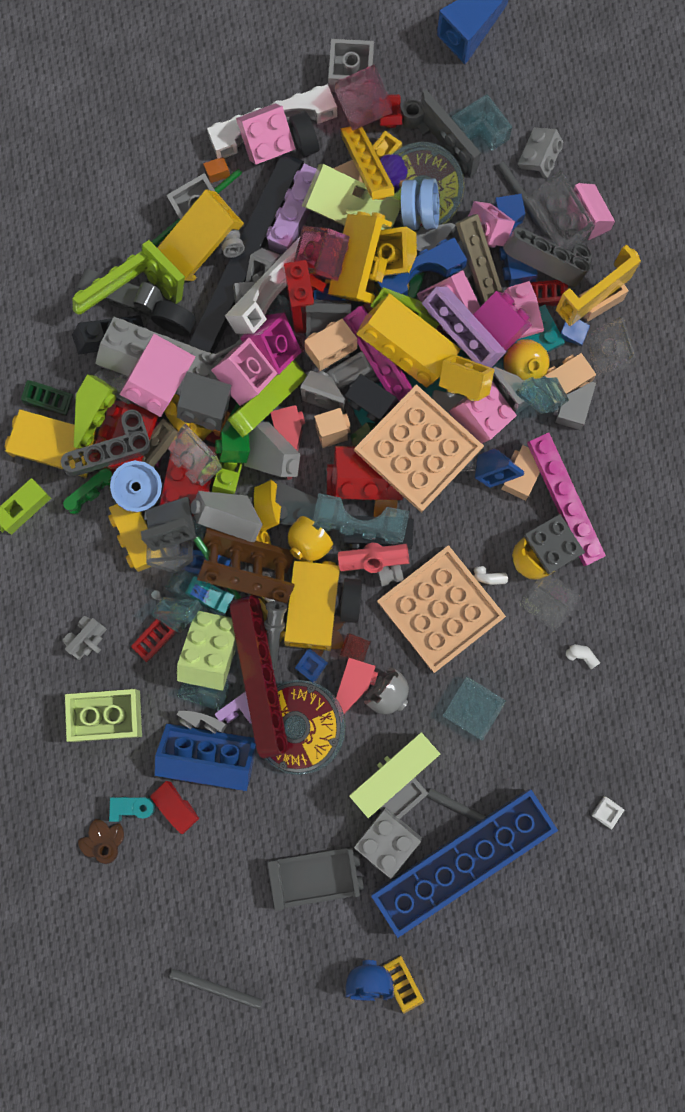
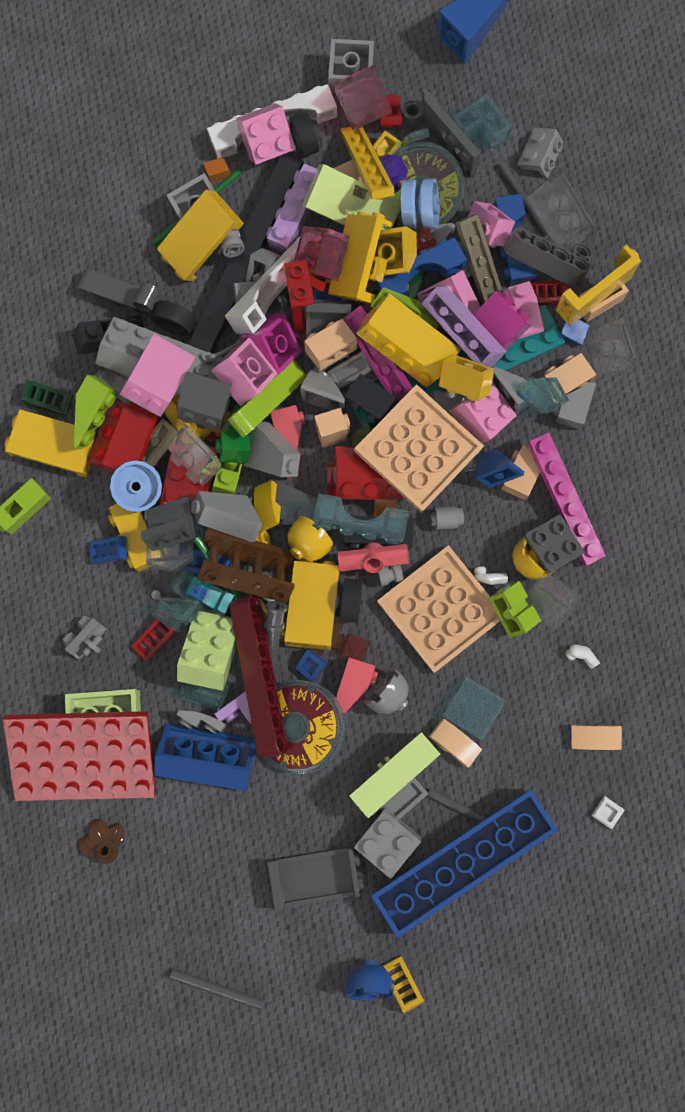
dark grey beam [61,410,150,476] -> none
green plate [63,468,113,515] -> none
lime bracket [72,240,185,315] -> none
teal leg [109,797,155,822] -> none
red slope [150,781,199,834] -> none
yellow cylinder [503,339,550,384] -> none
bright pink slope [568,183,615,240] -> none
none -> plate [3,711,156,801]
none -> blue plate [90,536,127,564]
none -> clear light blue tile [401,128,430,150]
none -> clear red plate [416,227,437,252]
none -> light nougat slope [429,718,482,768]
none -> light grey brick [430,506,464,530]
none -> lime brick [488,581,541,638]
none -> light nougat slope [572,724,622,750]

